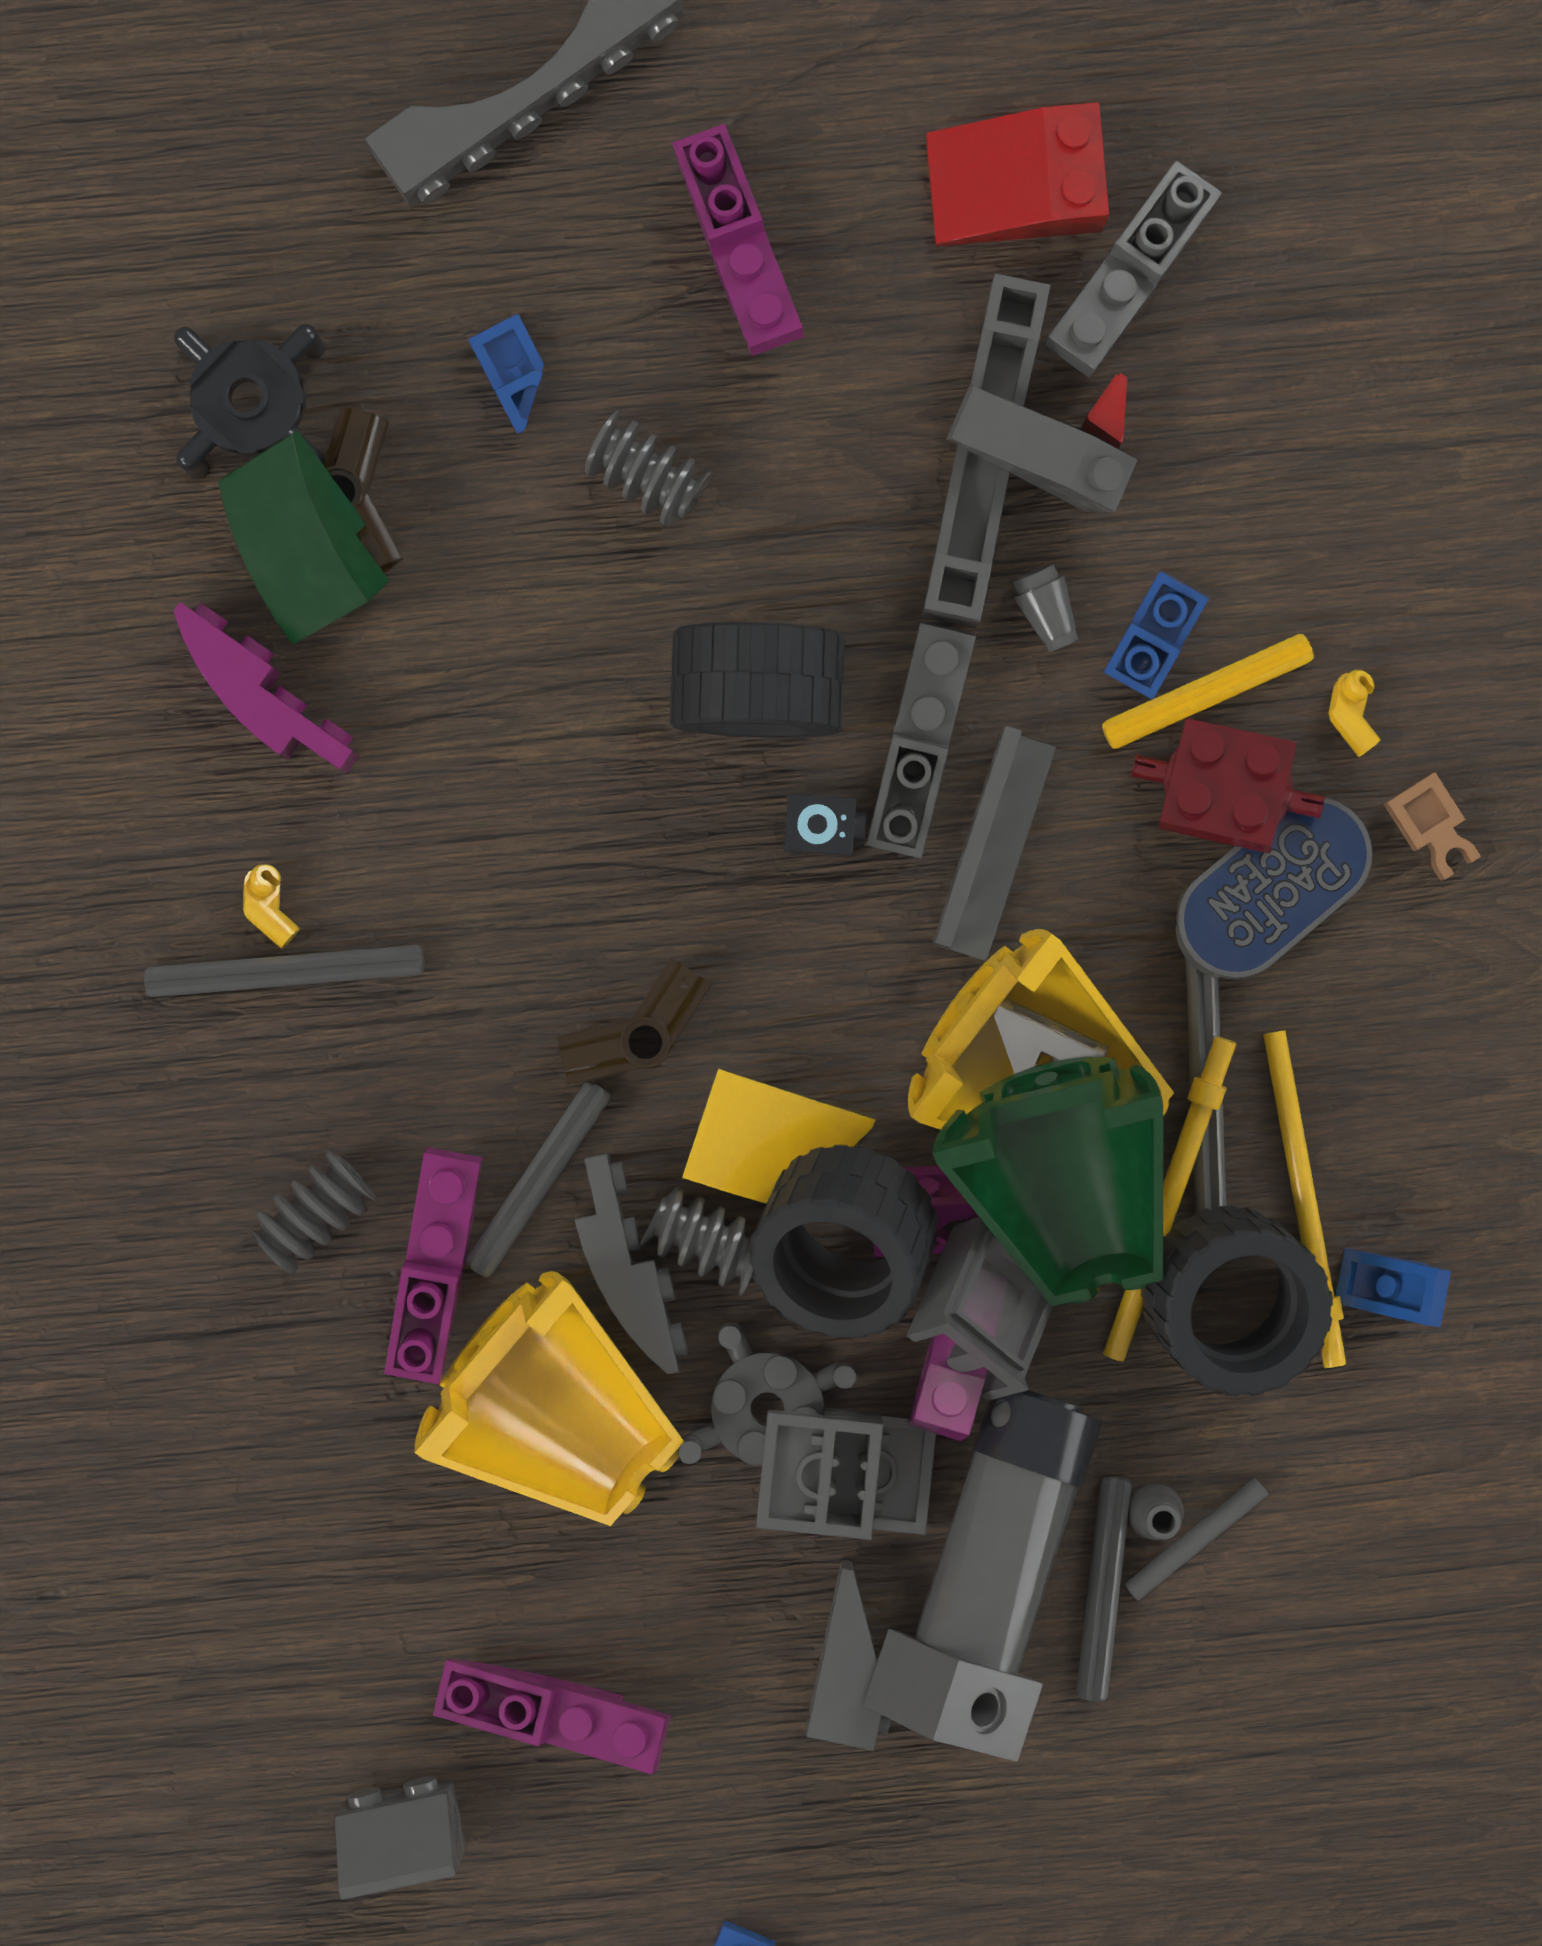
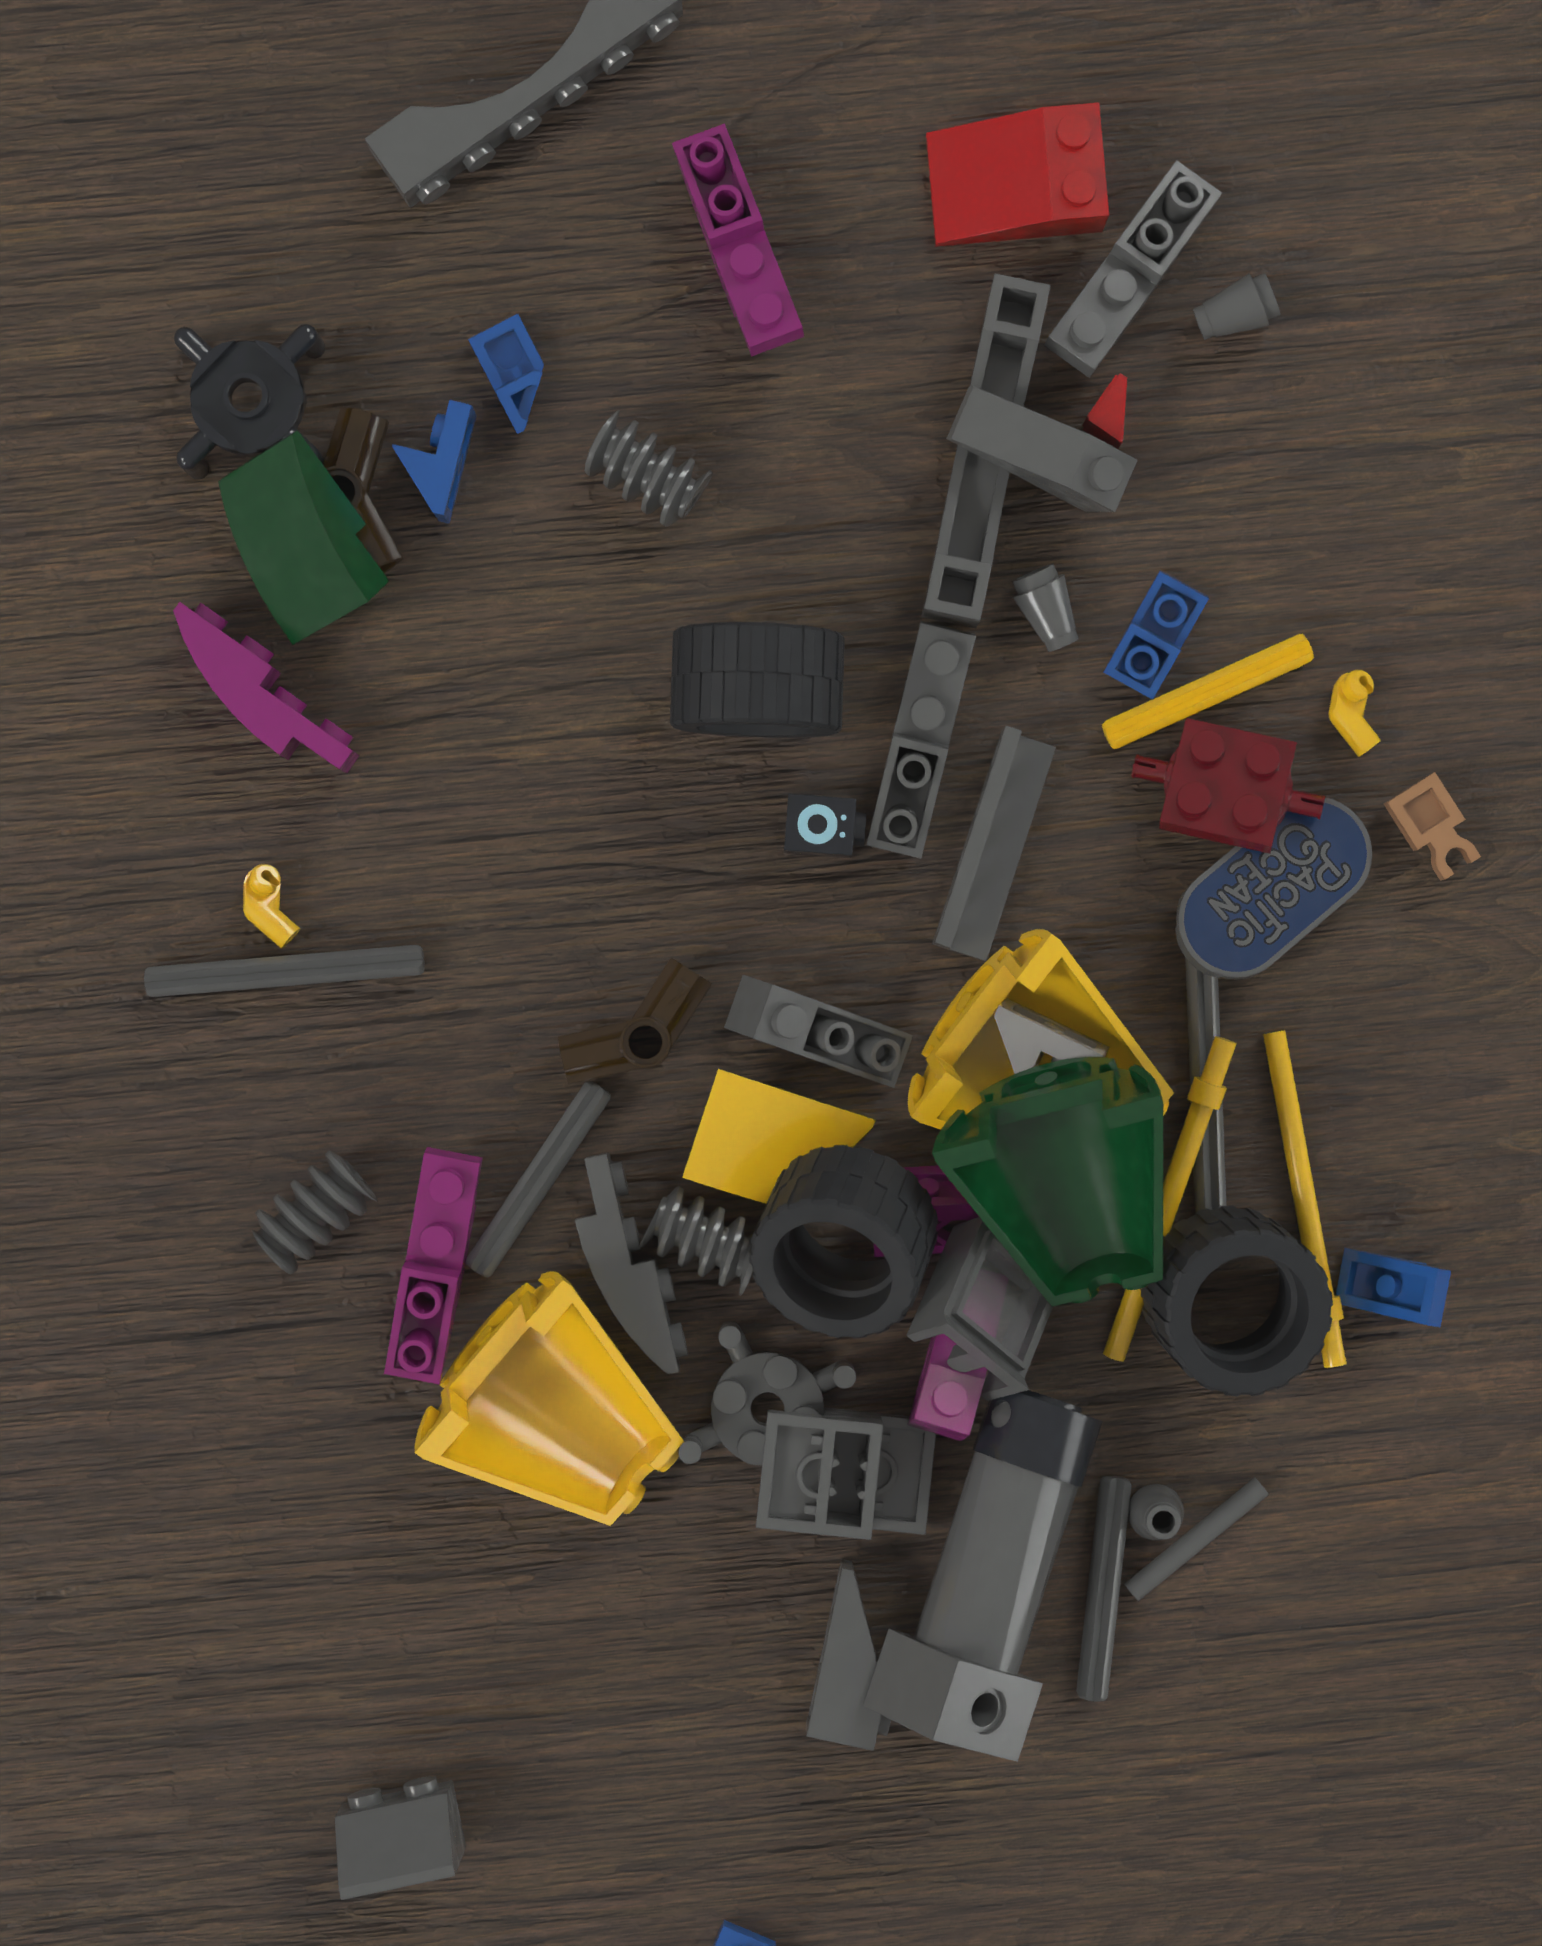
magenta slope [433,1658,671,1774] -> none
none -> blue slope [392,400,477,524]
none -> dark grey slope [724,975,913,1088]
none -> dark grey cone [1192,273,1281,340]

